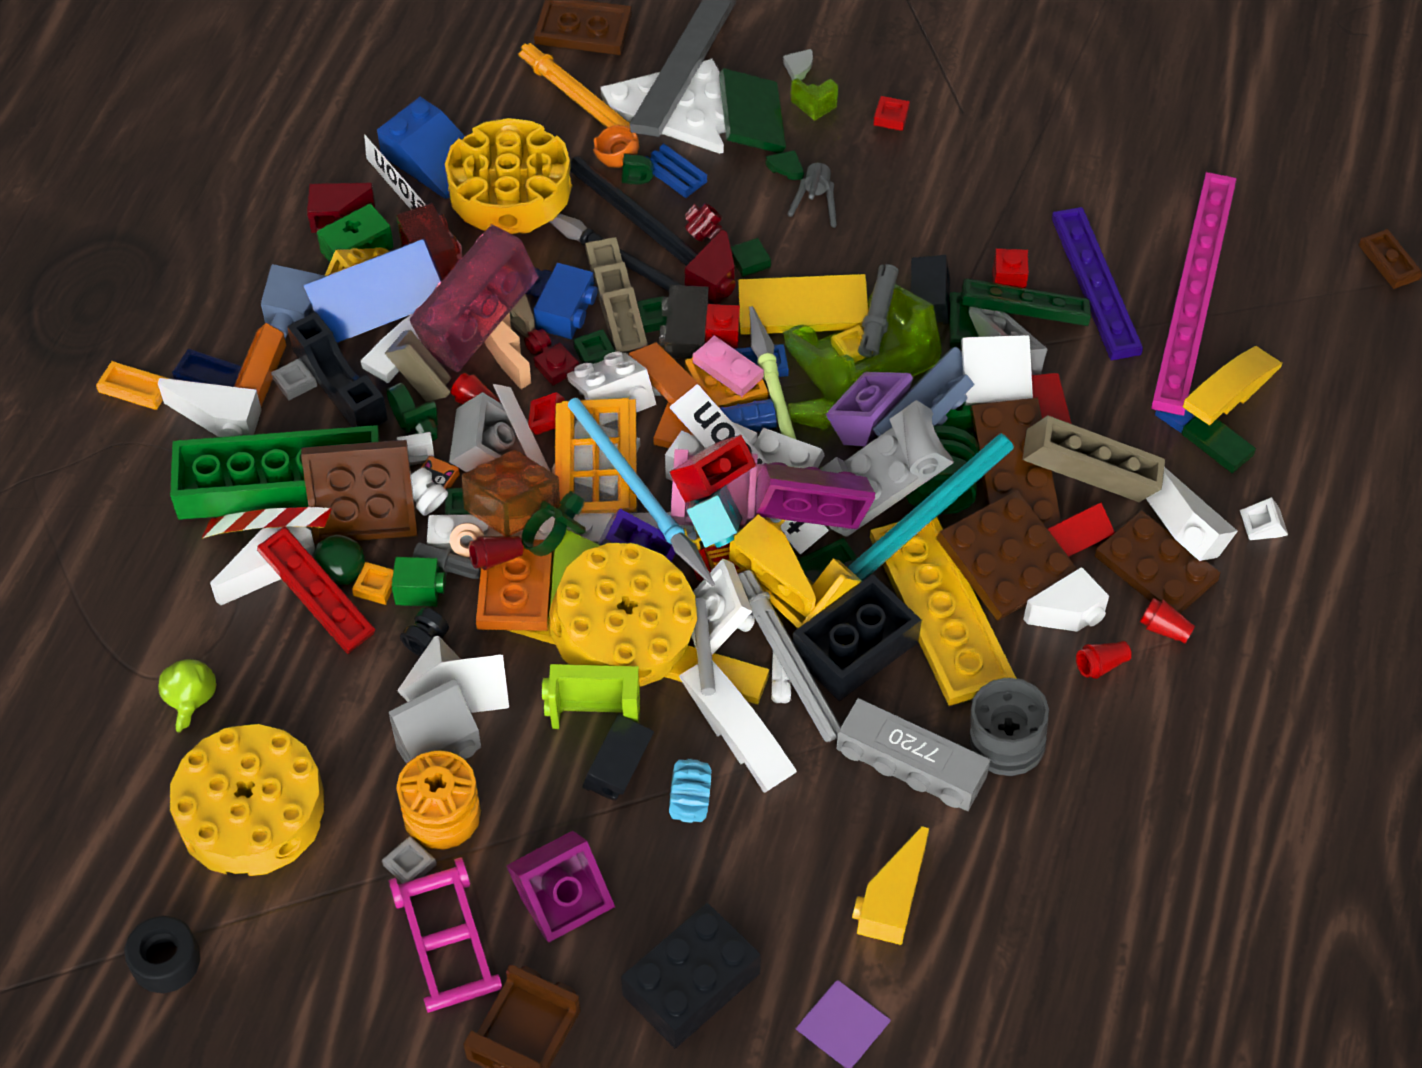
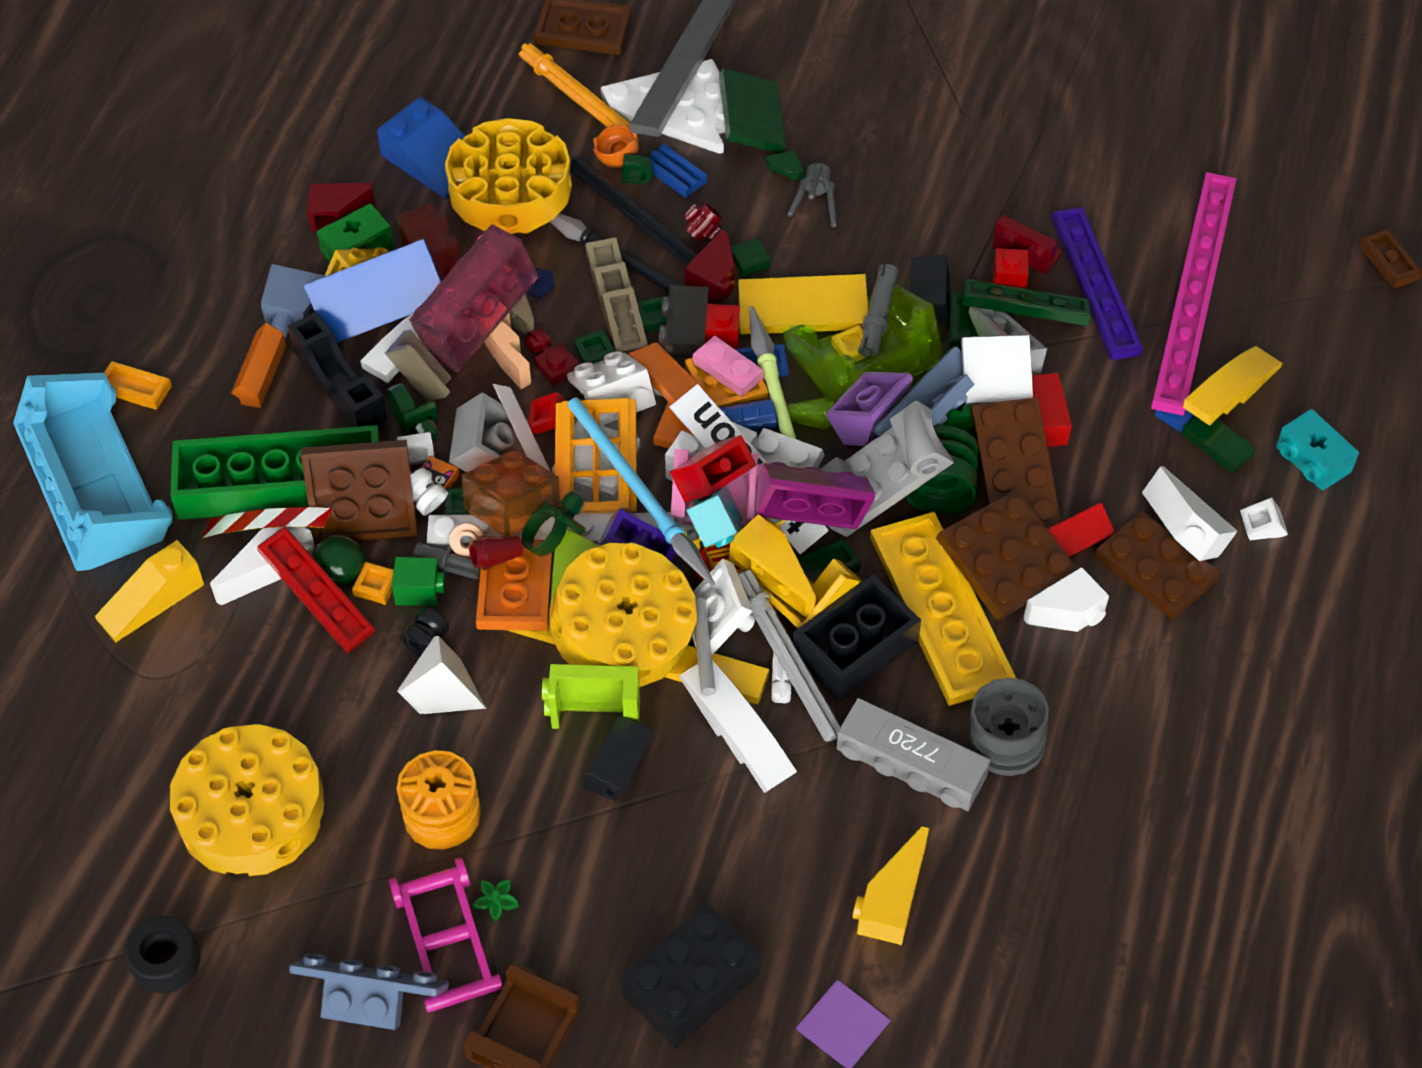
white slope [158,378,262,437] -> none
lime hat [158,659,217,733] -> none
clear blue tile [172,349,242,387] -> none
light grey tile [271,358,317,401] -> none
white sticker [364,134,463,269] -> none
light grey tile [382,836,436,883] -> none
light grey slope [389,679,481,764] -> none
white sticker [439,655,509,713] -> none
red cone [450,373,501,405] -> none
magenta slope [506,830,615,943] -> none
blue brick [534,263,598,339] -> none
medium azure gear [669,759,712,823] -> none
light grey tile [783,49,813,83] -> none
clear neon green panel [791,78,838,121] -> none
teal axle [848,434,1014,581] -> none
red plate [874,96,910,131] -> none
dark tan brick [1022,416,1165,502] -> none
red cone [1076,641,1132,679] -> none
red cone [1139,598,1195,644] -> none
none -> medium azure windscreen [13,373,173,571]
none -> yellow slope [95,540,204,643]
none -> sand blue bracket [289,954,449,1030]
none -> green plant [473,879,519,923]
none -> dark red bracket [992,214,1062,275]
none -> teal brick [1276,409,1359,491]

